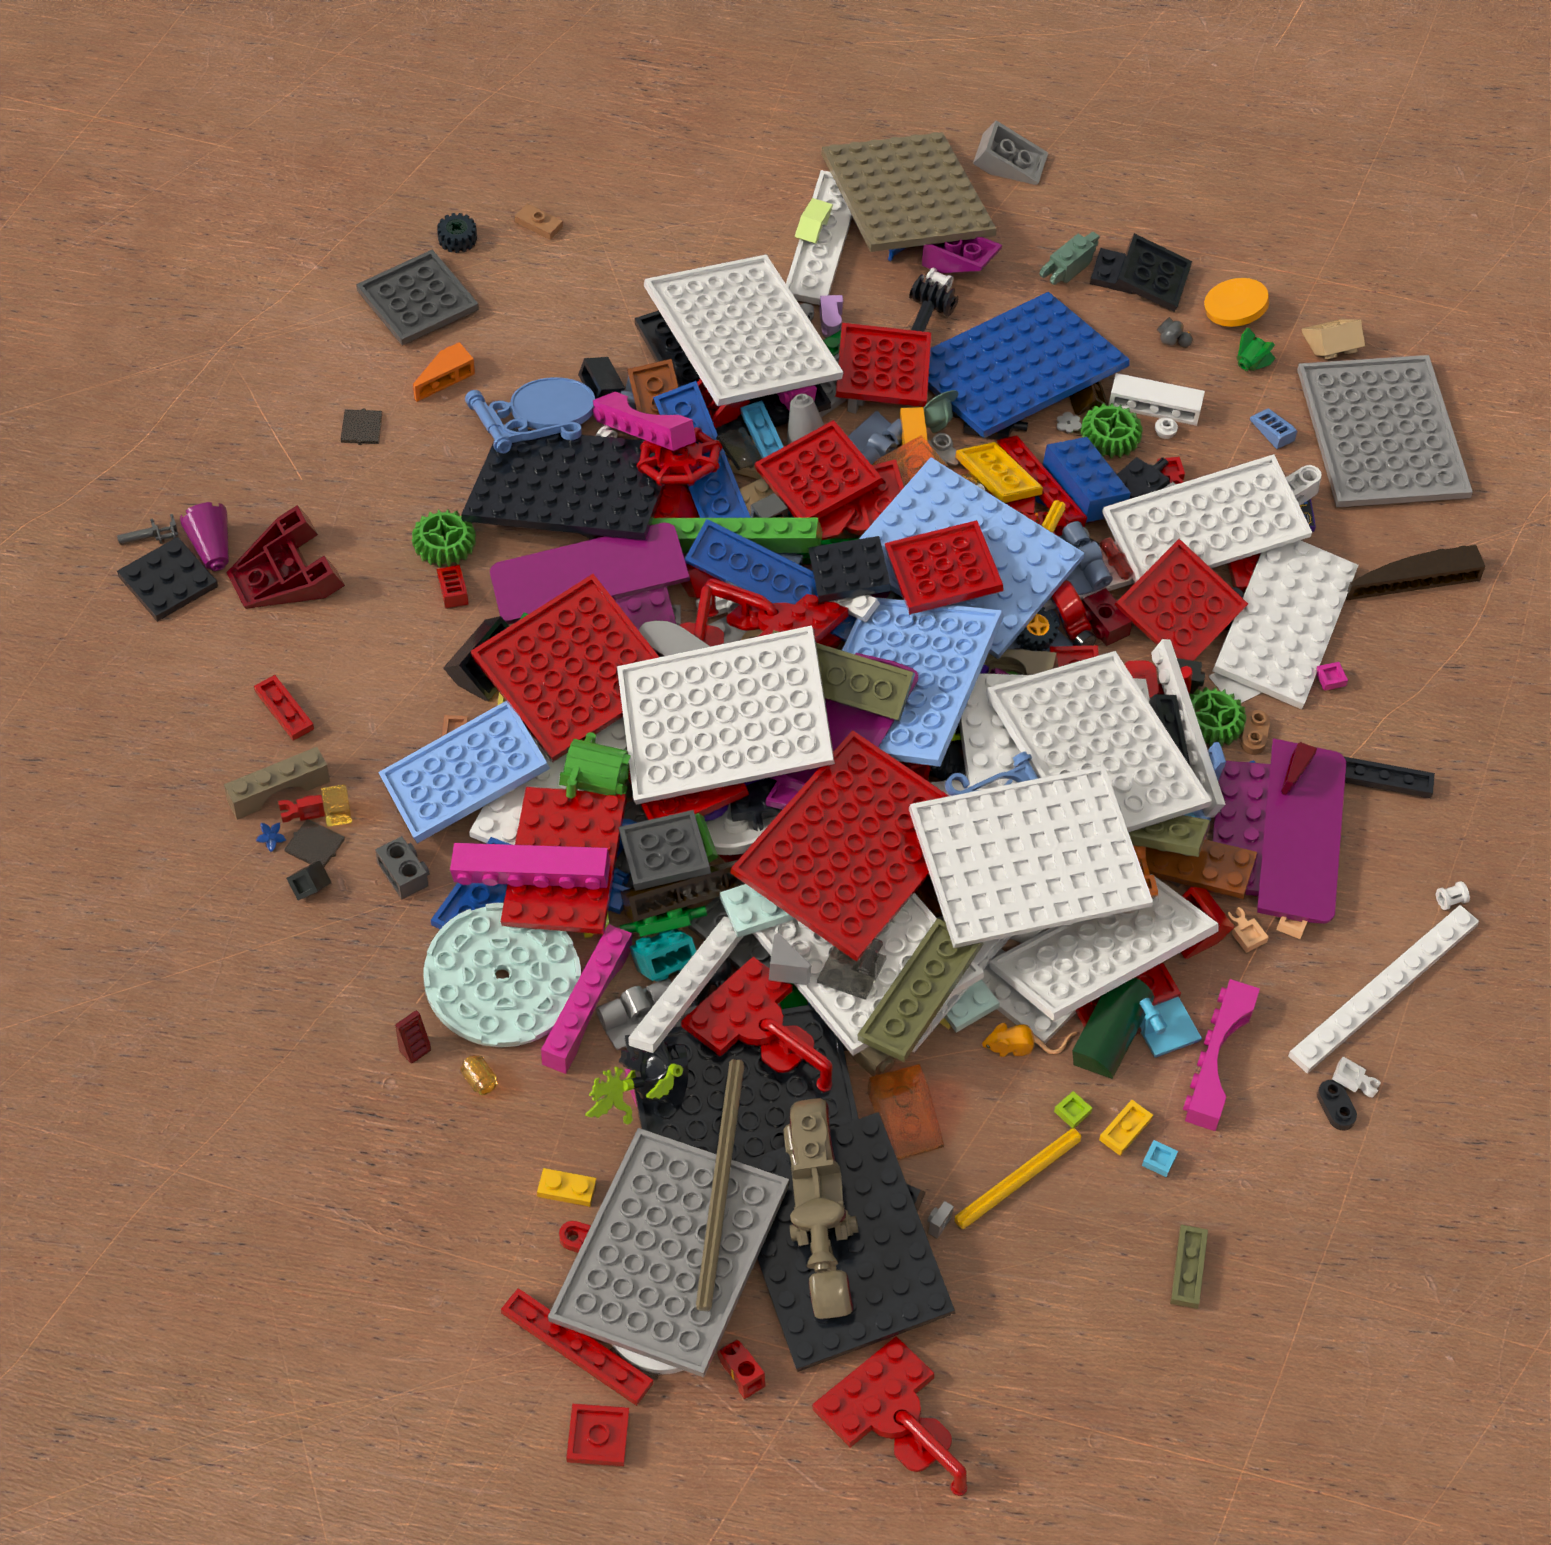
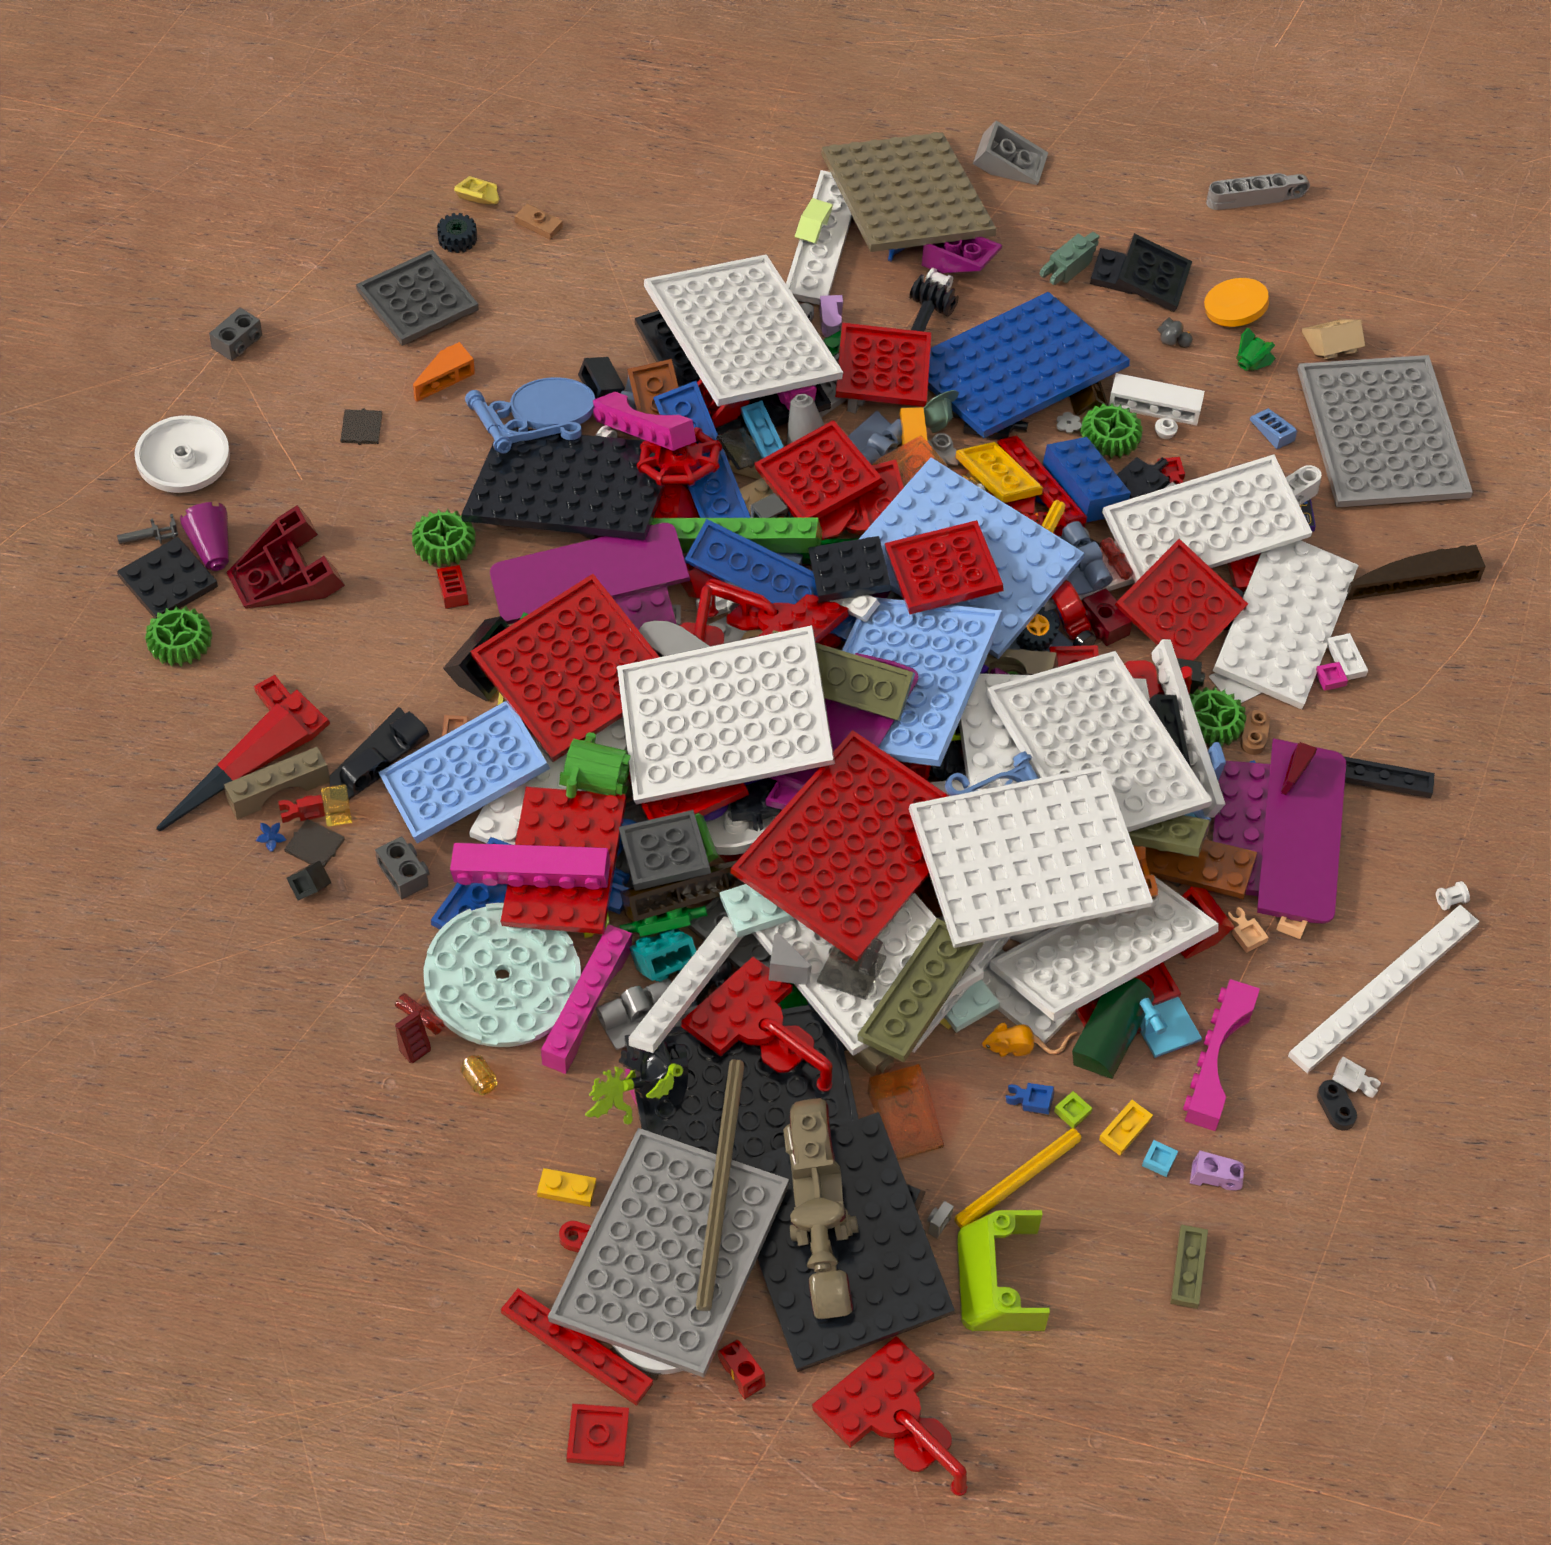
none -> white dish [135,416,230,493]
none -> bright green gear [145,606,212,667]
none -> red plate [156,689,330,832]
none -> dark grey brick [209,308,262,361]
none -> black panel [329,707,430,802]
none -> clear red pin [395,993,445,1035]
none -> light yellow slope [454,176,499,204]
none -> lime windscreen [957,1210,1050,1331]
none -> blue plate [1005,1083,1055,1114]
none -> lavender leg [1190,1151,1245,1190]
none -> light grey piece [1206,173,1310,210]
none -> white plate [1327,633,1368,680]

